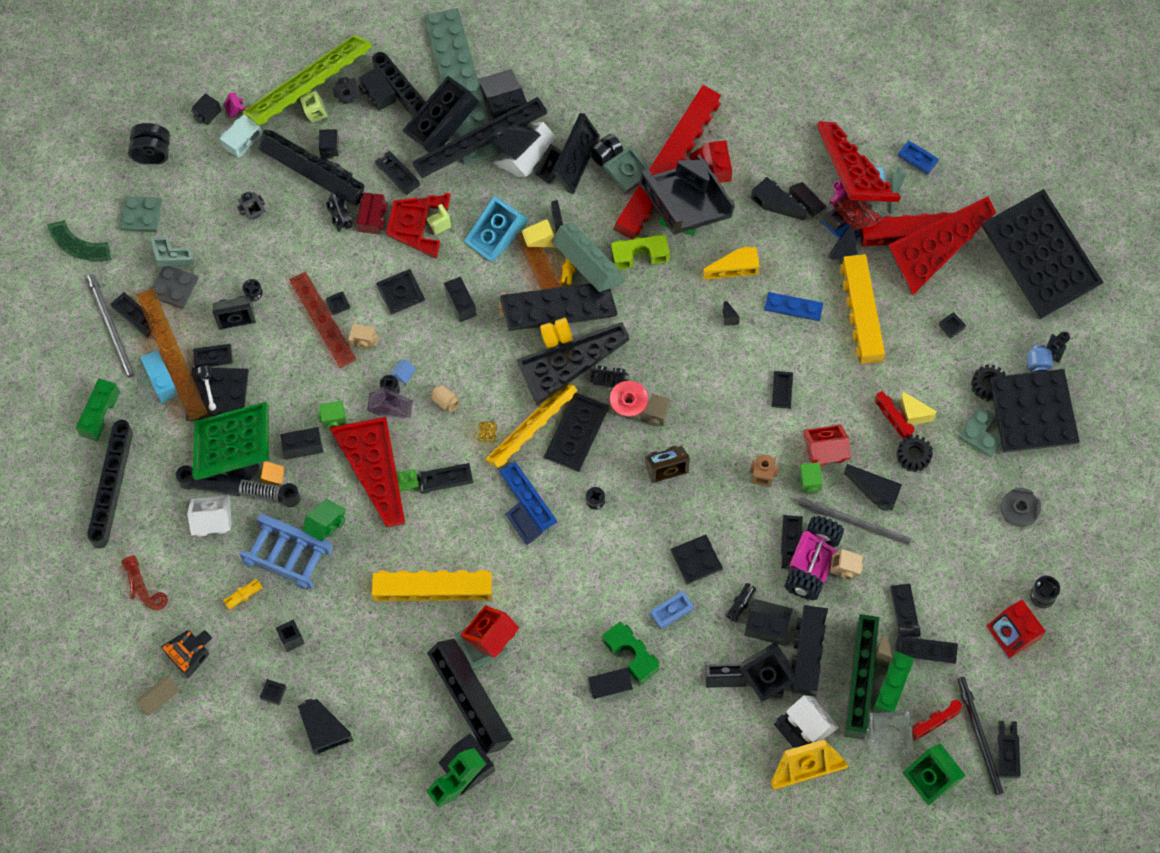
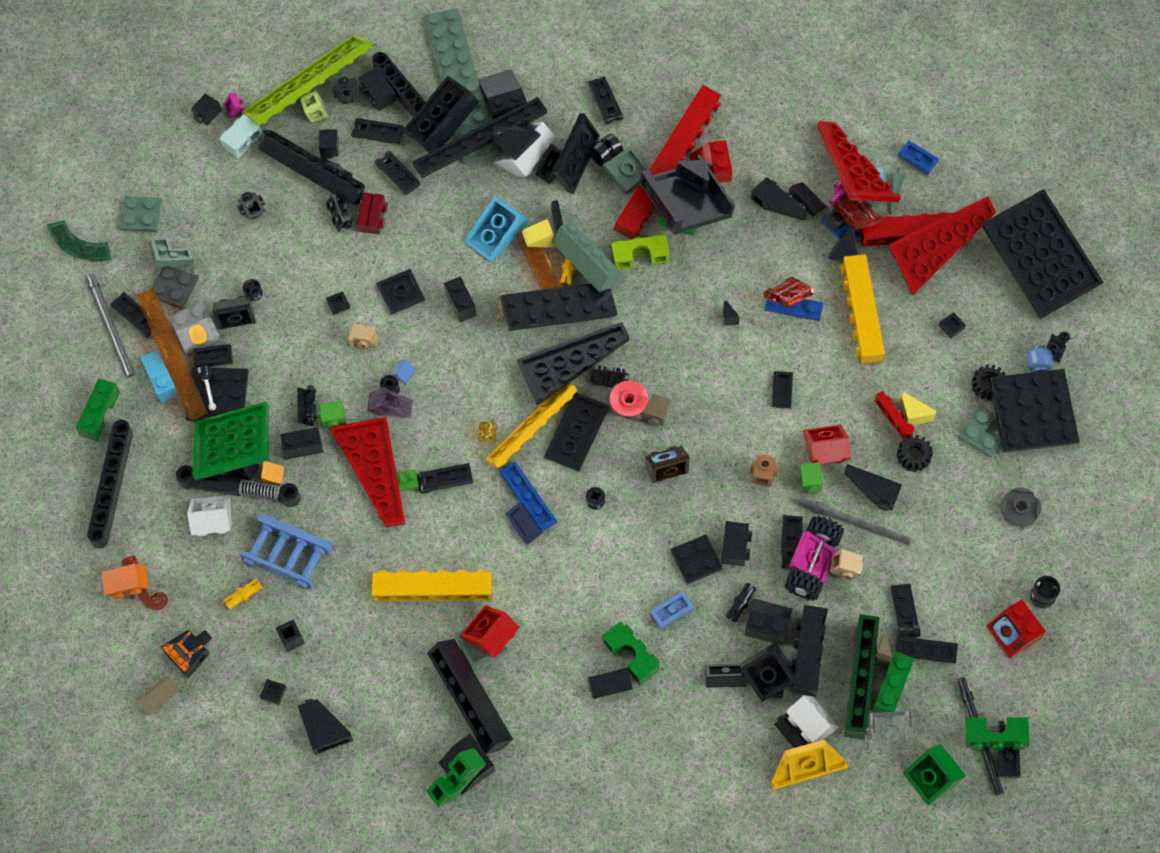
black wheel [128,123,171,164] -> none
clear red tile [289,271,356,368] -> none
green brick [302,498,346,542] -> none
red wing [386,193,451,258] -> none
yellowish green panel [426,204,451,235] -> none
tan brick [431,385,460,412] -> none
yellow wheel [540,317,573,349] -> none
yellow slope [703,246,759,280] -> none
red plate [910,700,962,741] -> none
none -> orange brick [102,564,149,599]
none -> light grey slope [169,302,221,356]
none -> black hinge [297,385,317,426]
none -> black plate [351,118,404,144]
none -> black plate [588,76,623,125]
none -> black brick [721,521,752,566]
none -> clear red plate [763,276,814,308]
none -> green arch [965,717,1030,750]

